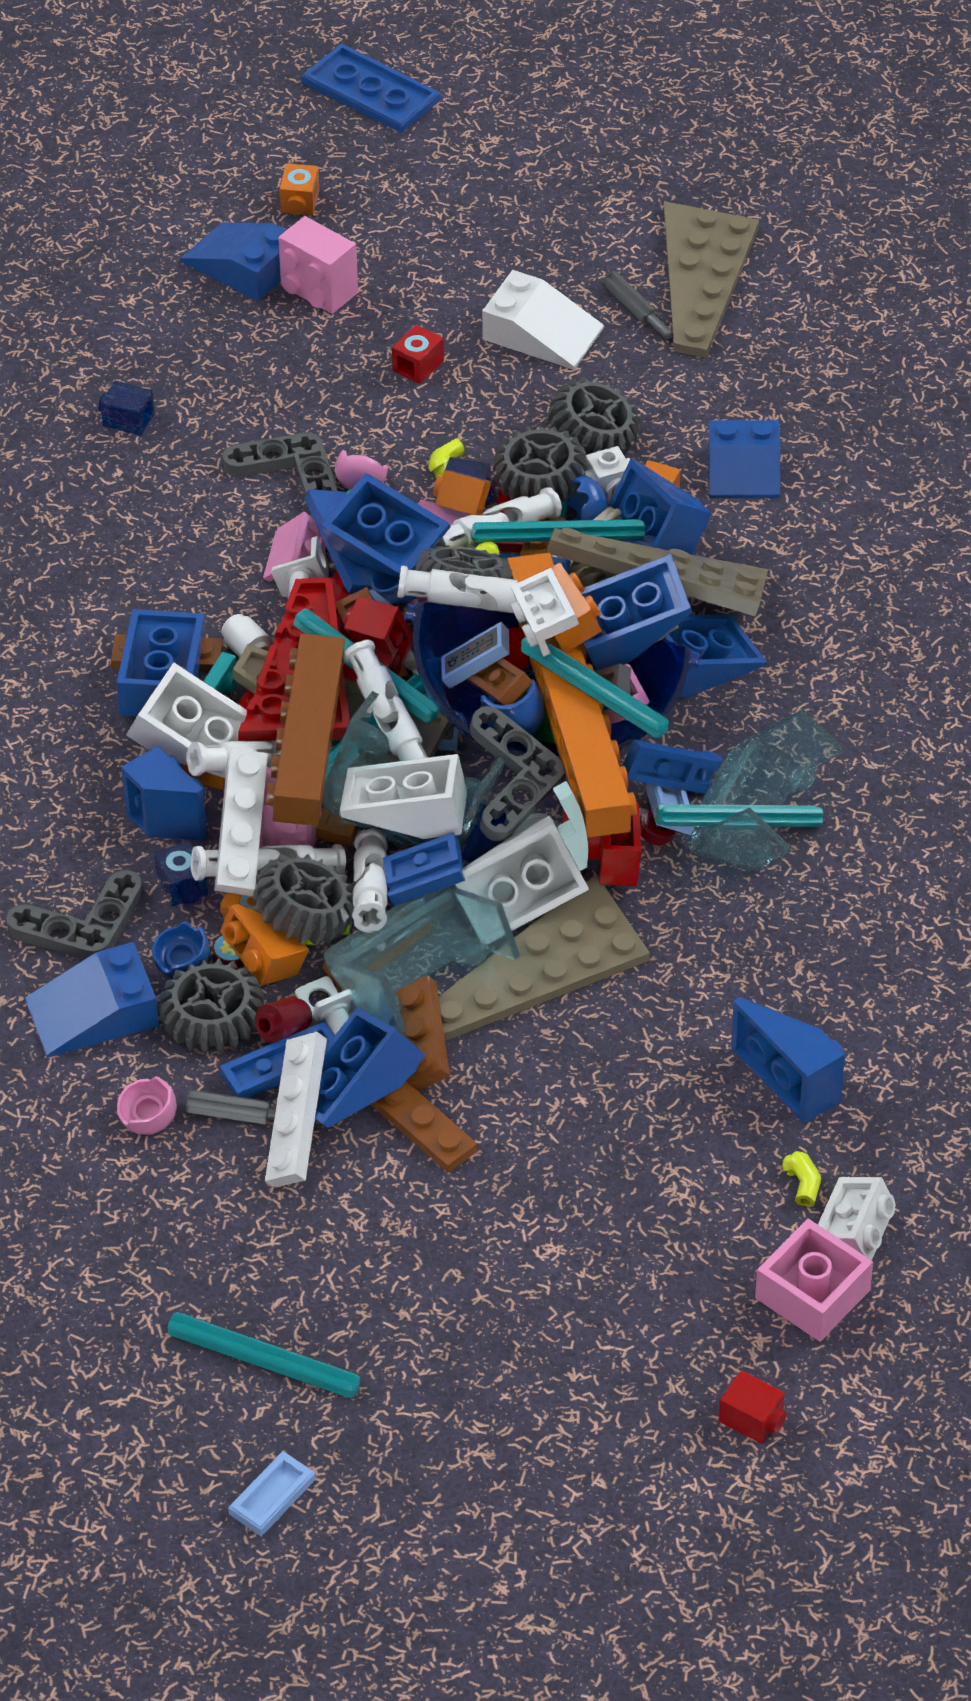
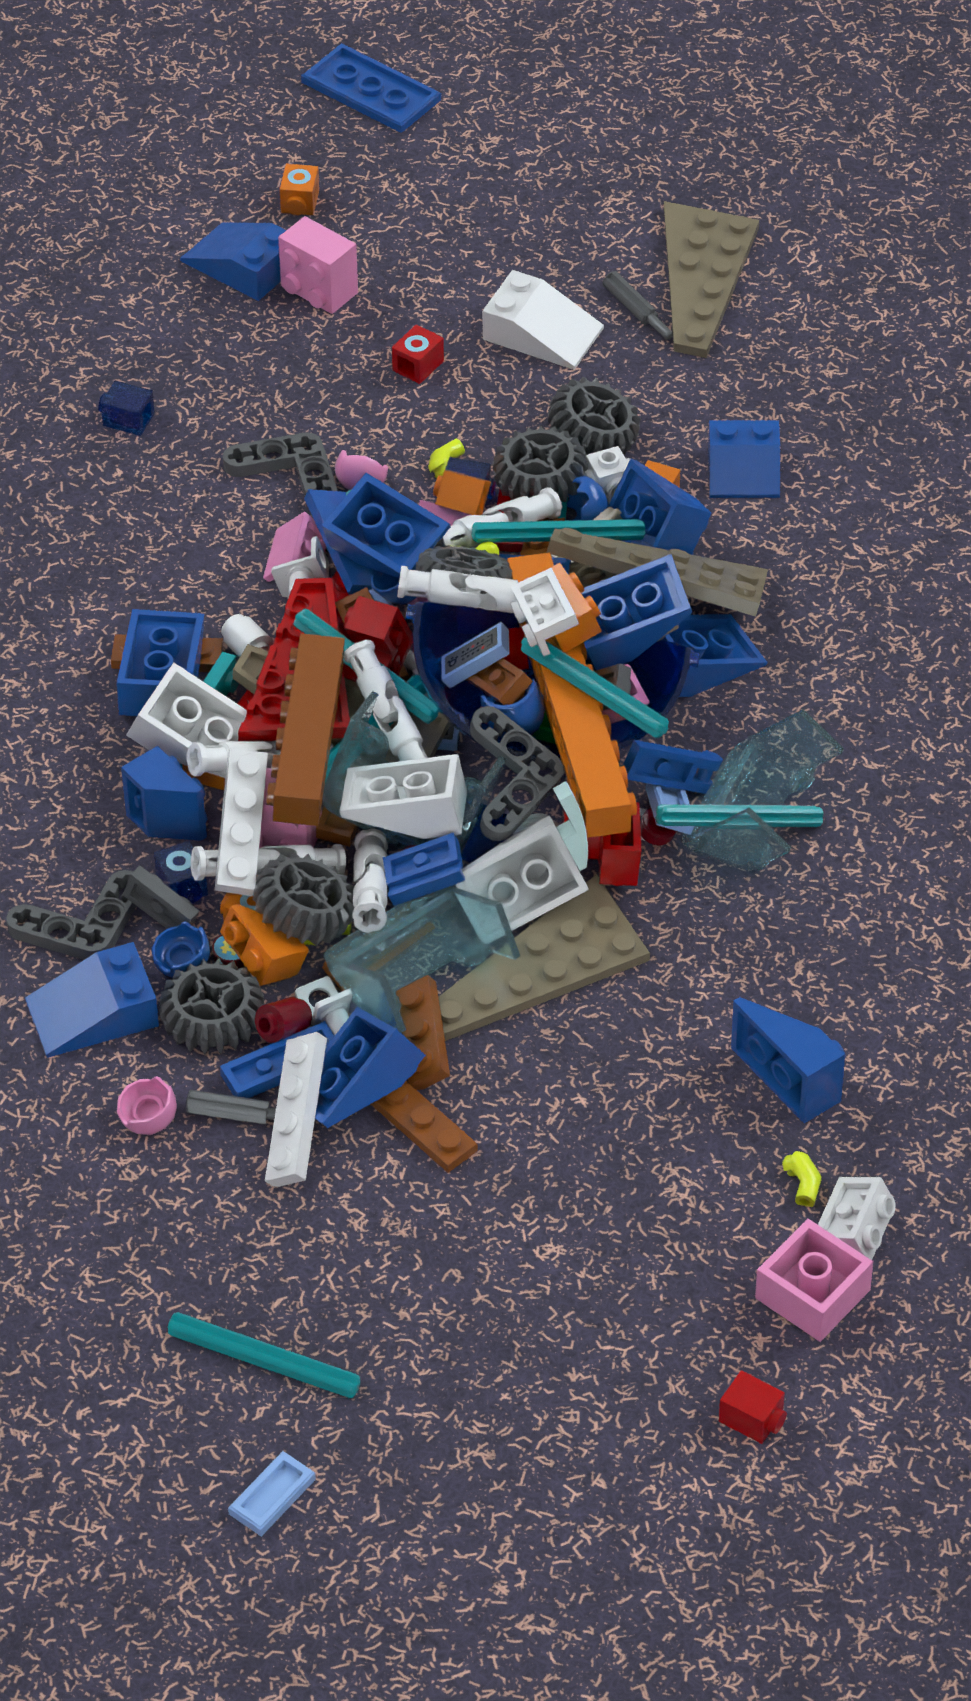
none -> dark grey plate [123,865,199,929]

